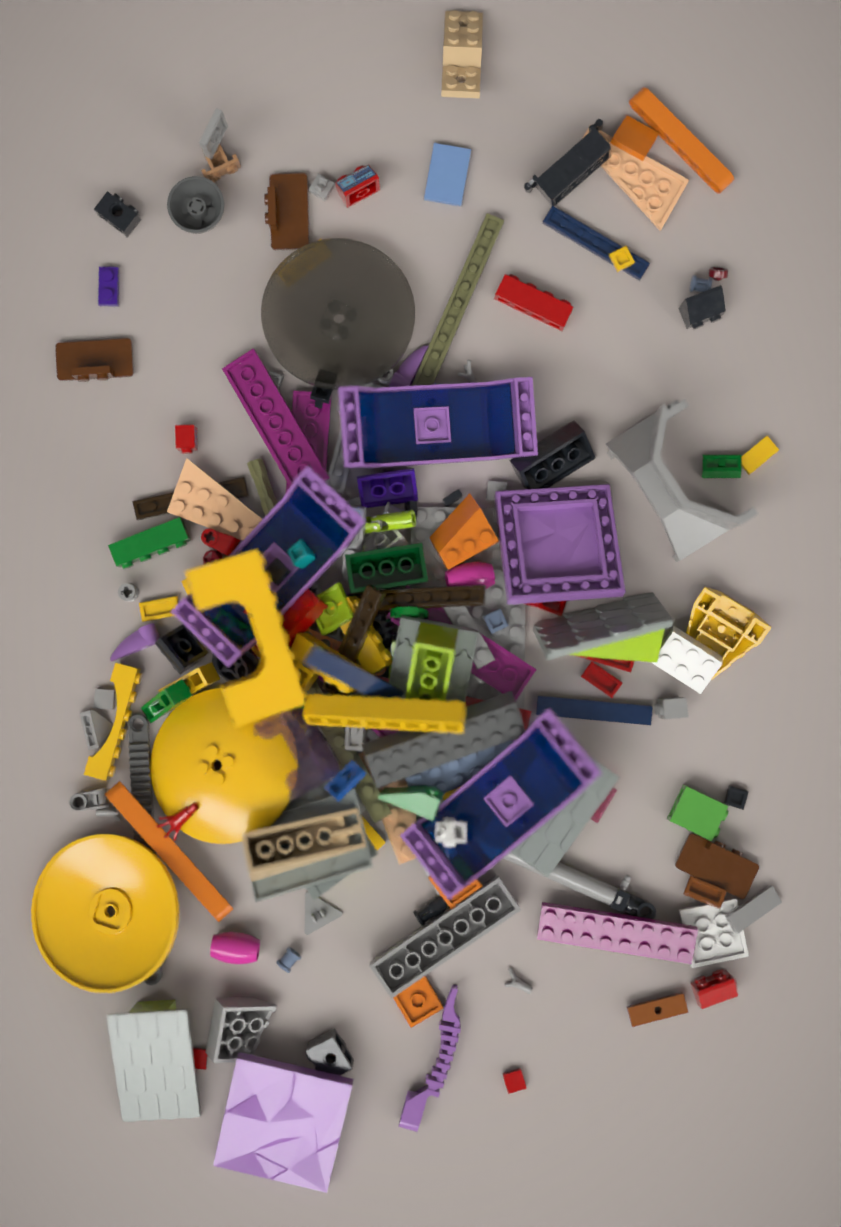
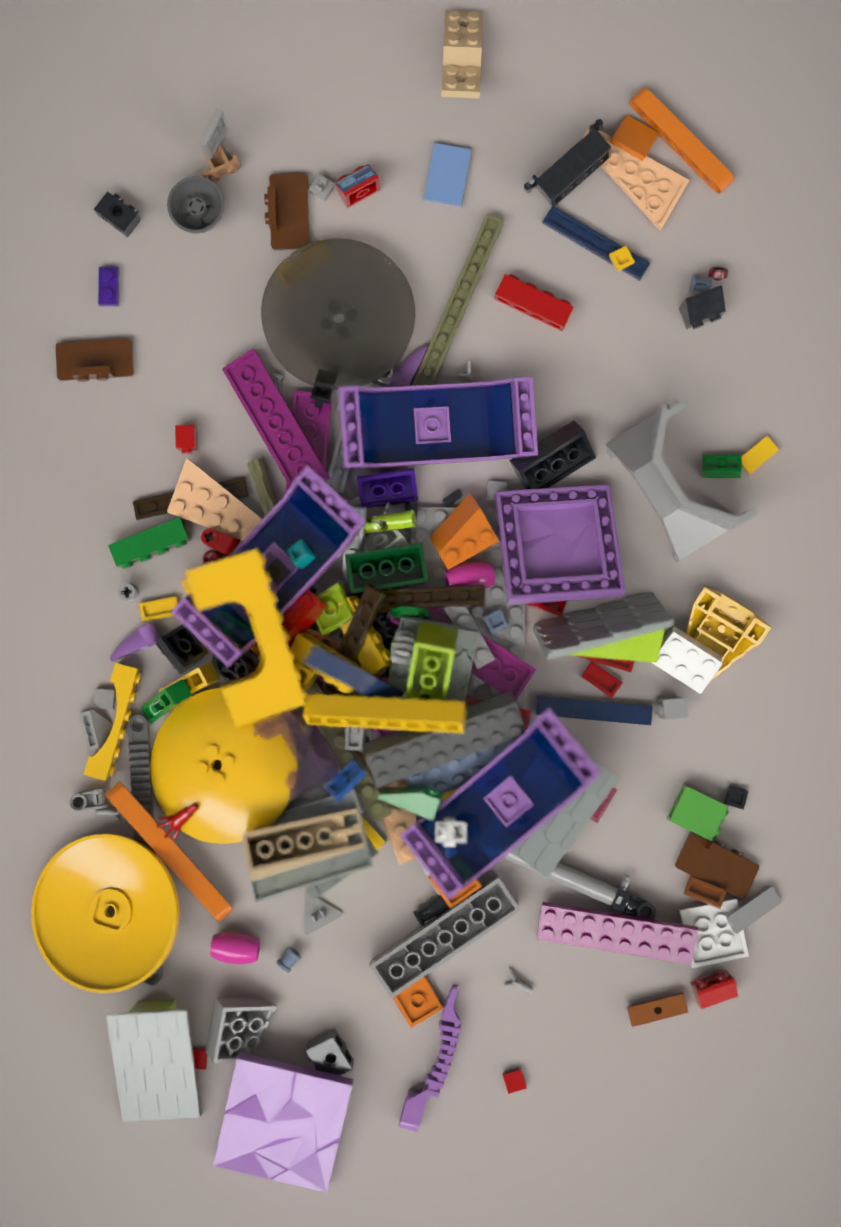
none -> light grey gear [391,630,415,664]

